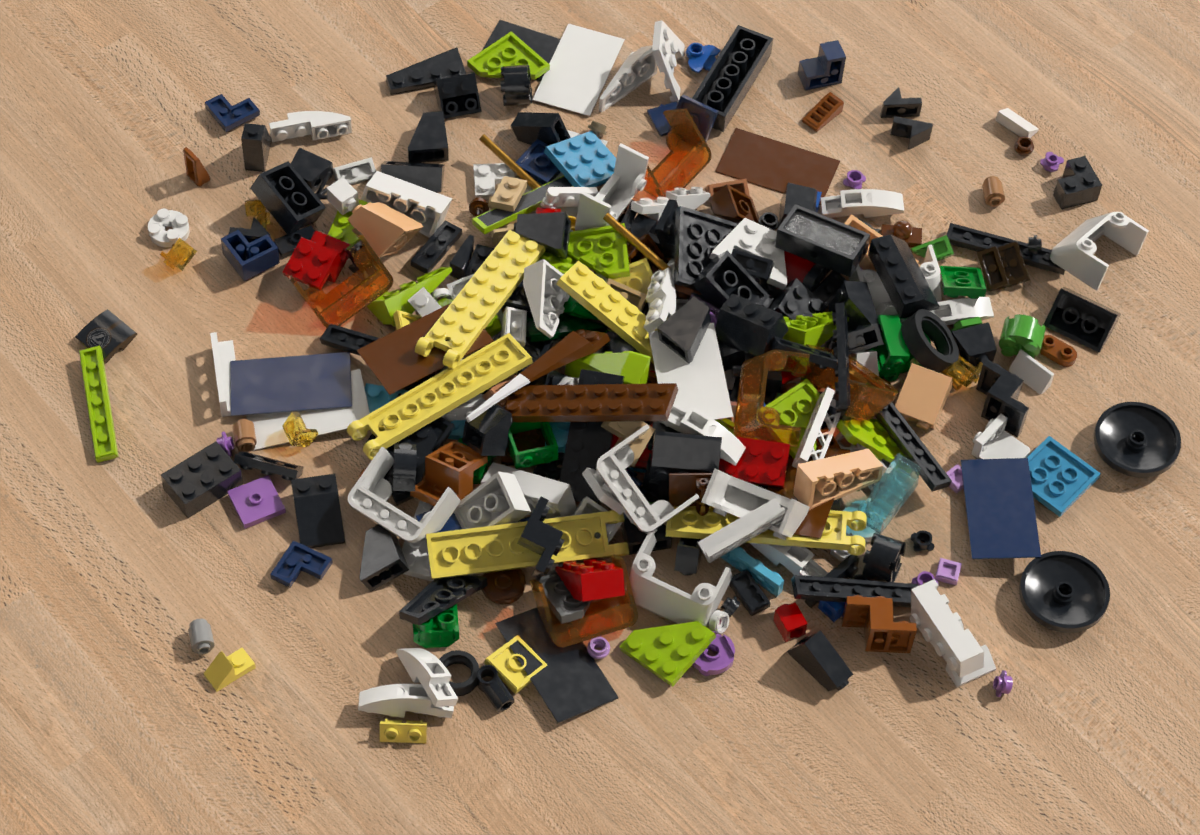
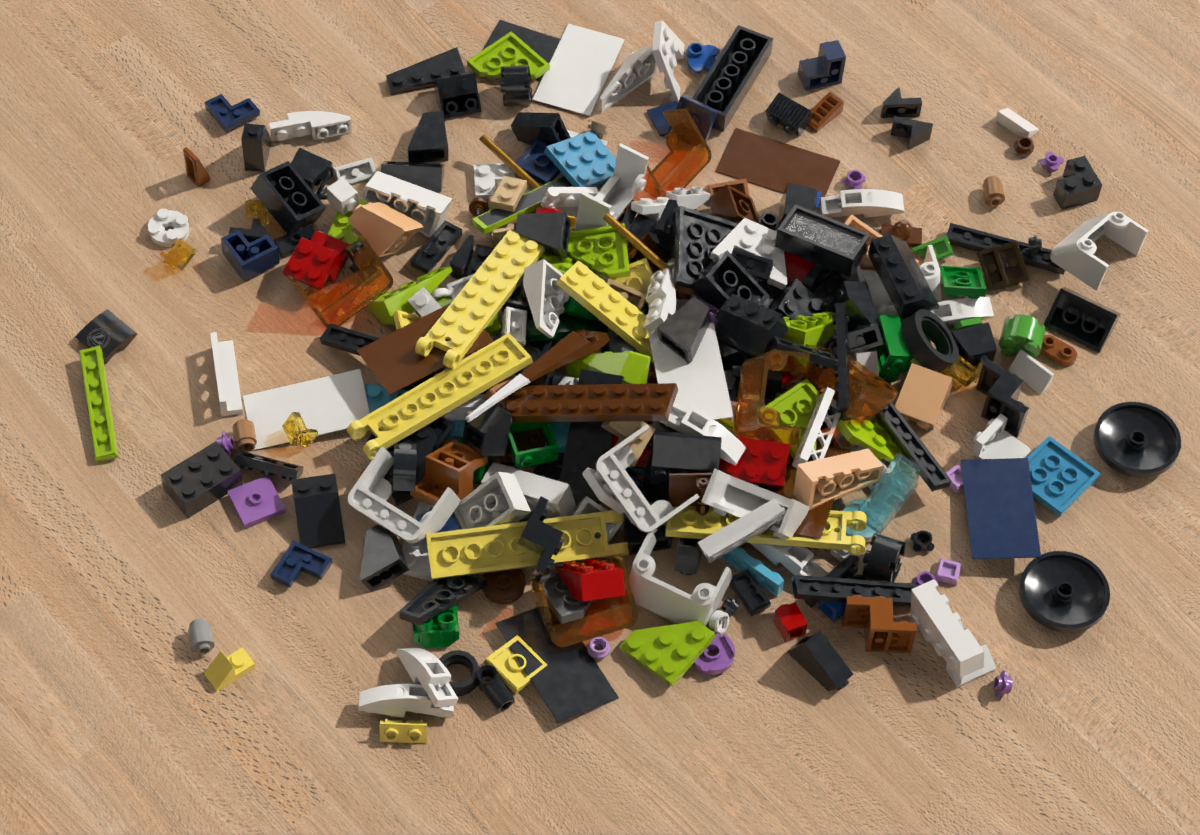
dark blue piece [230,352,352,416] -> none
none -> black brick [765,92,813,136]

